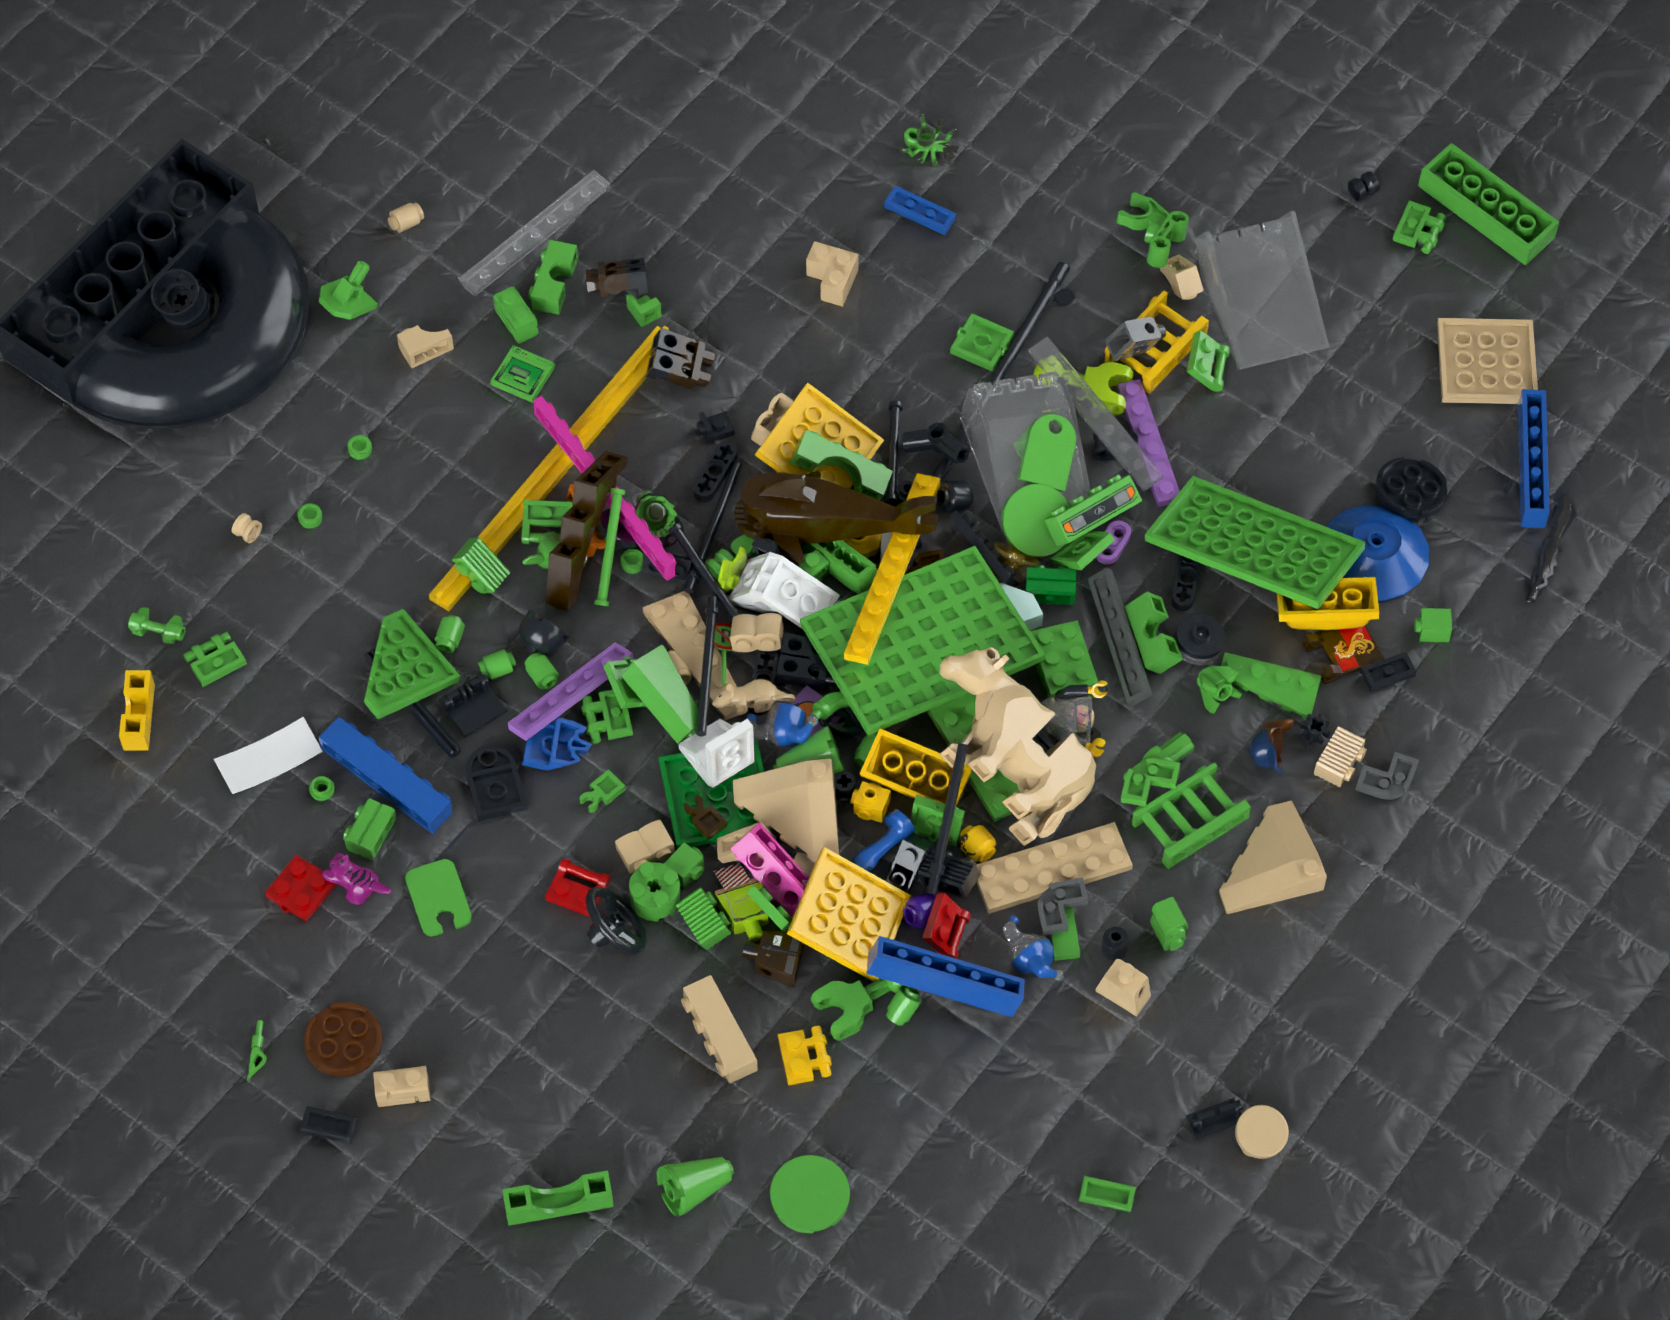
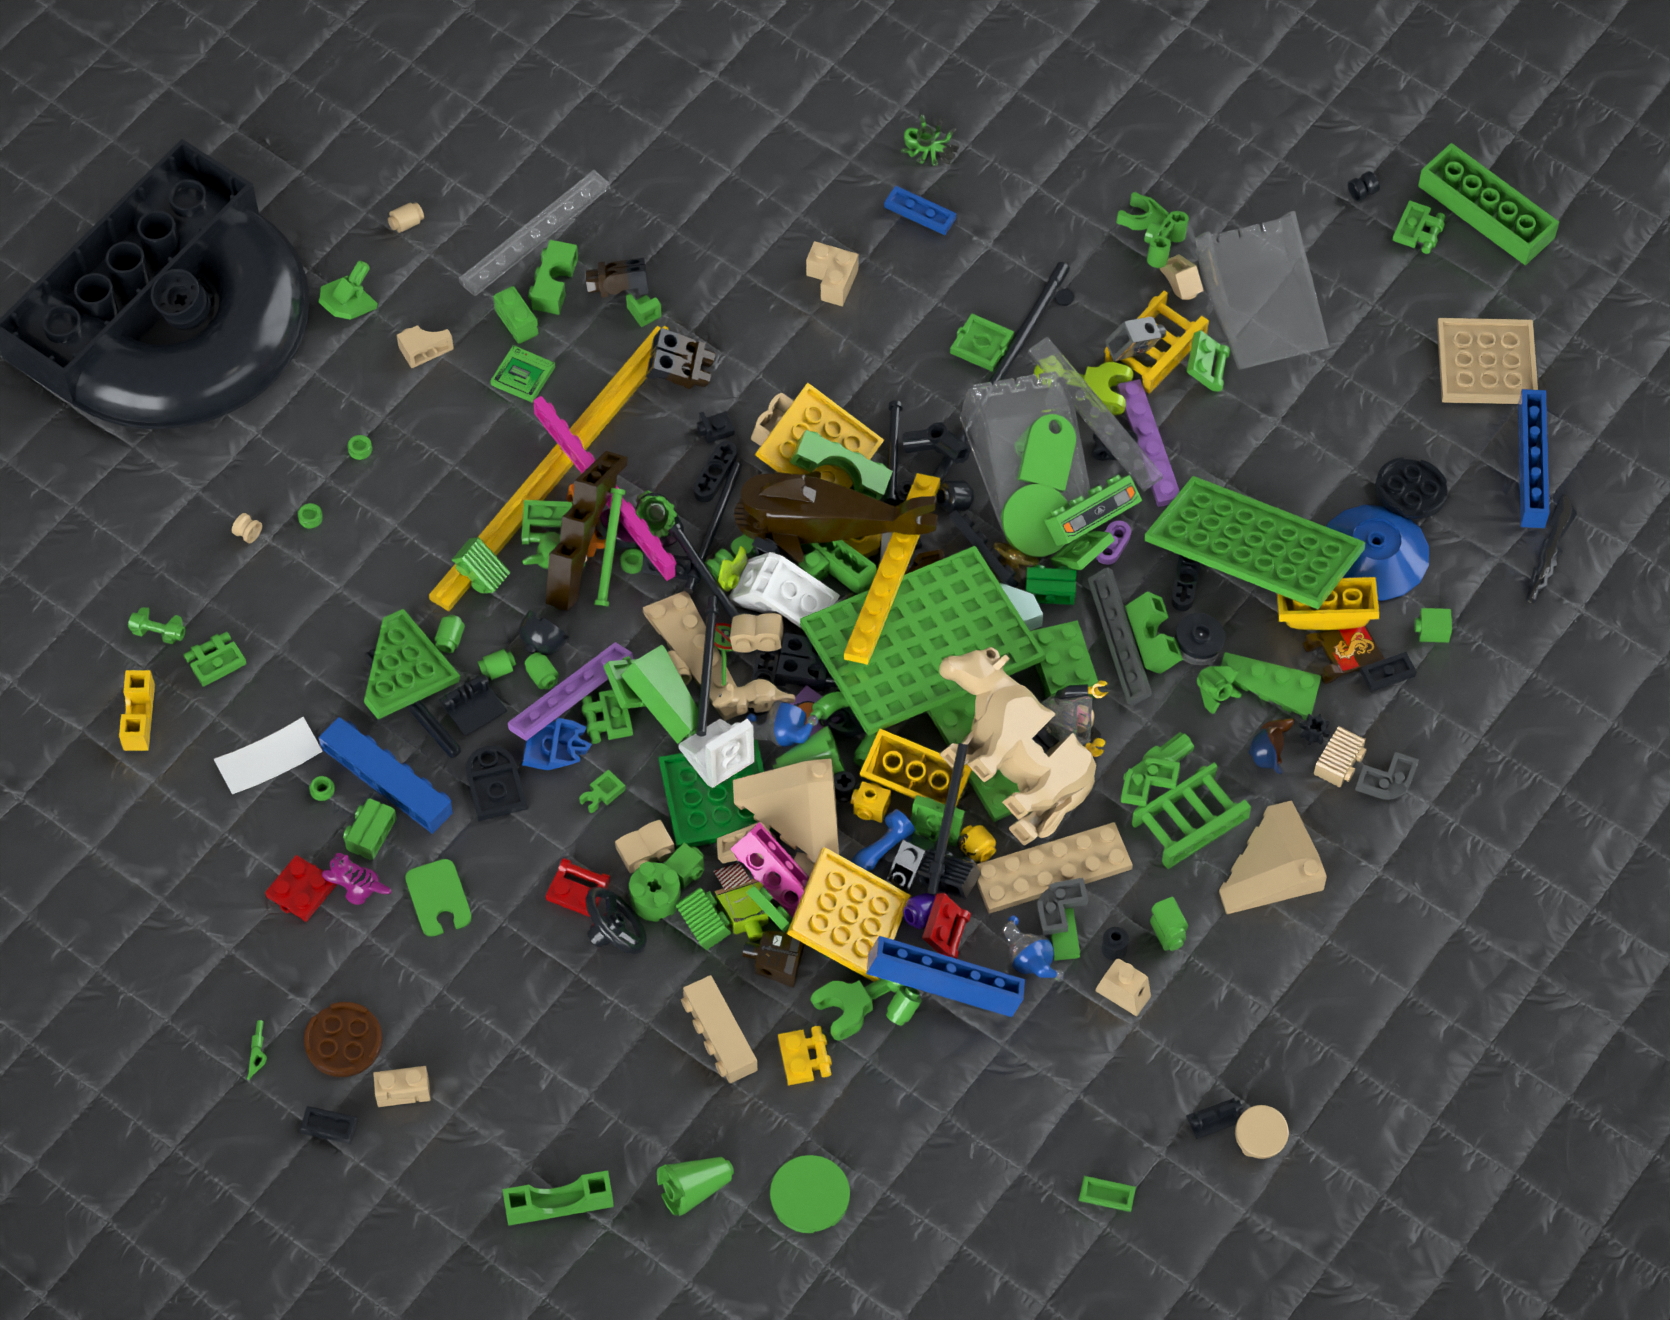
dark brown plate [684,795,727,841] -> none

